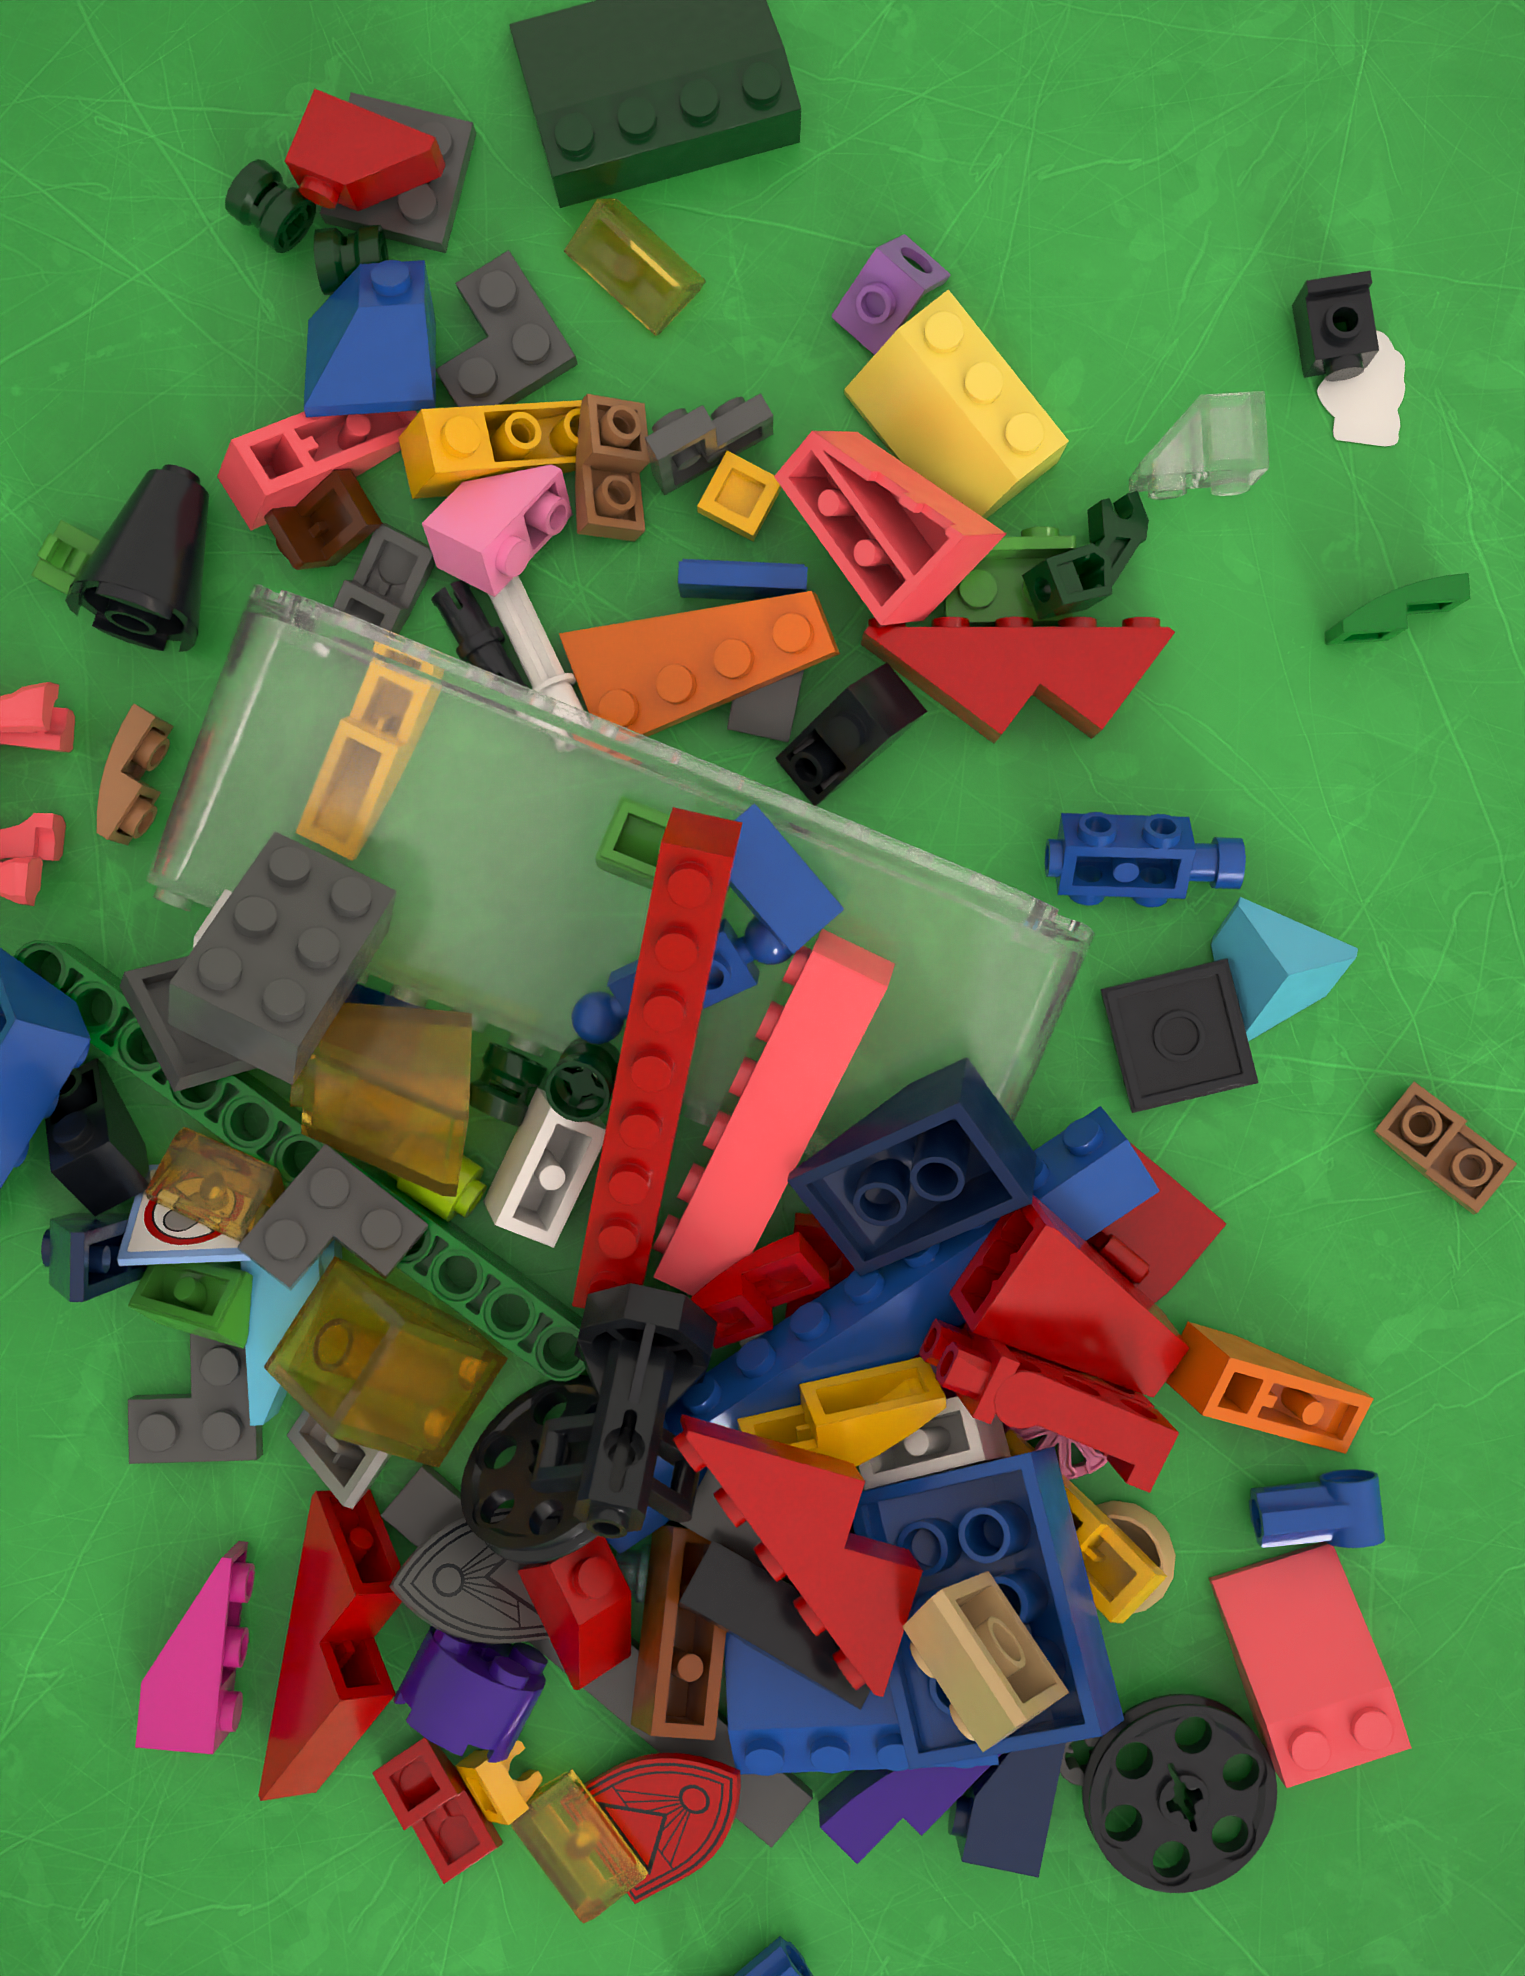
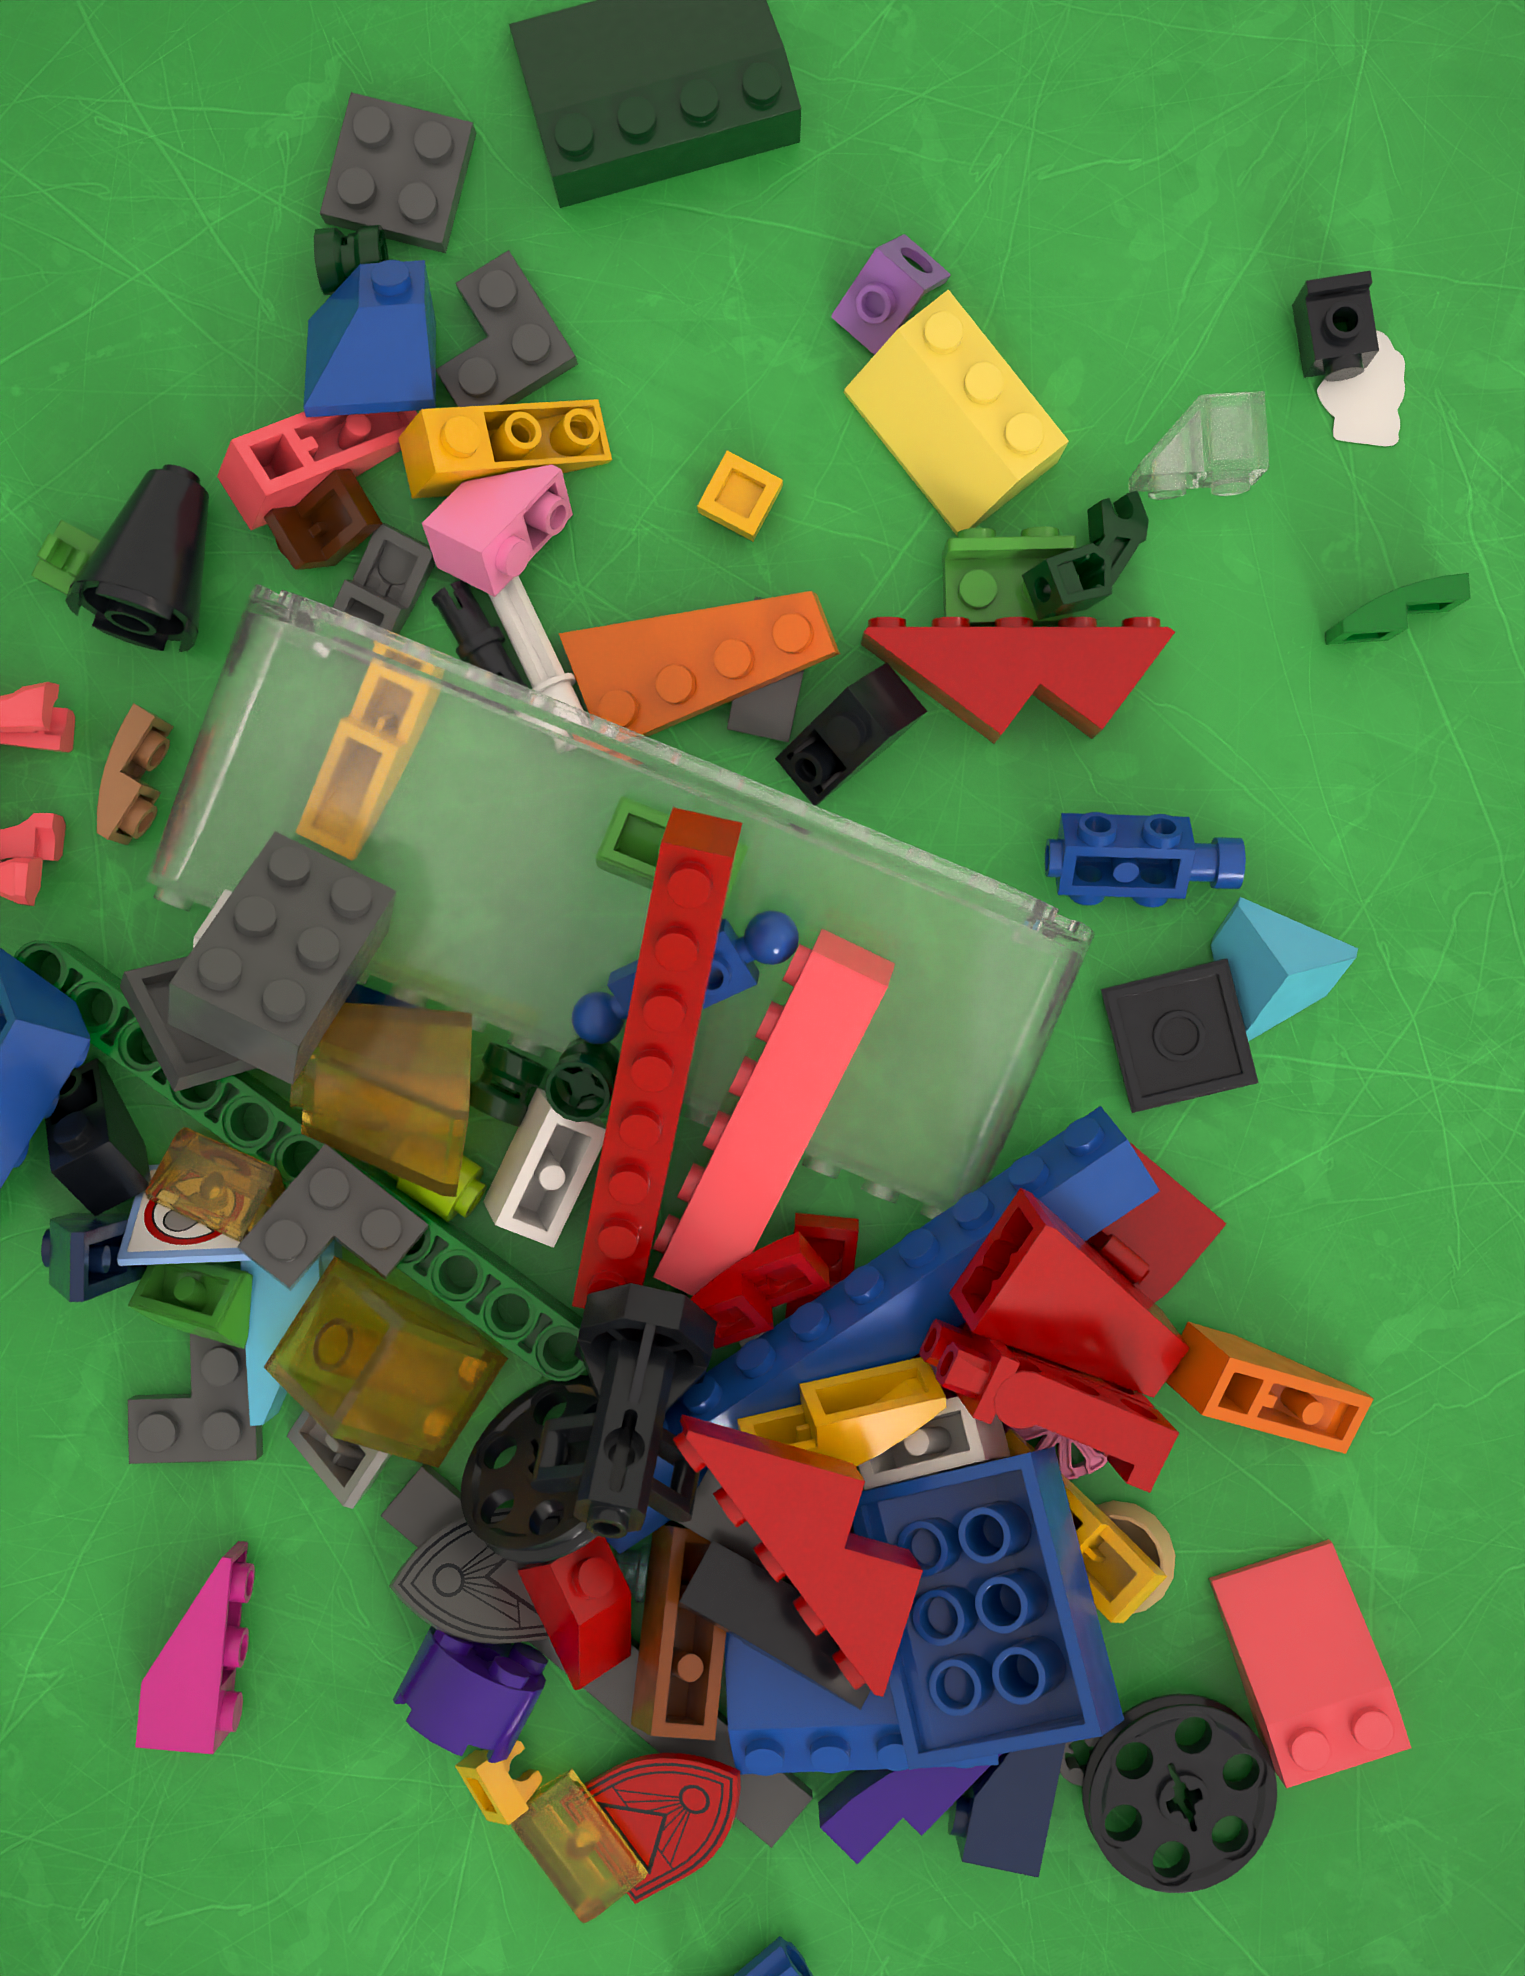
dark green wheel [225,159,316,253] -> none
red slope [258,1489,402,1801] -> none
red slope [285,89,446,211] -> none
red slope [372,1737,503,1884] -> none
clear yellow slope [564,198,706,335] -> none
medium nougat slope [575,394,650,542] -> none
dark grey plate [645,393,773,496] -> none
blue tile [678,559,808,601] -> none
blue tile [729,803,844,955] -> none
coral wedge [774,431,1007,625] -> none
dark blue slope [787,1057,1037,1276] -> none
tan slope [902,1571,1069,1752] -> none
blue piece [1249,1469,1385,1548] -> none
medium nougat slope [1373,1082,1517,1215] -> none

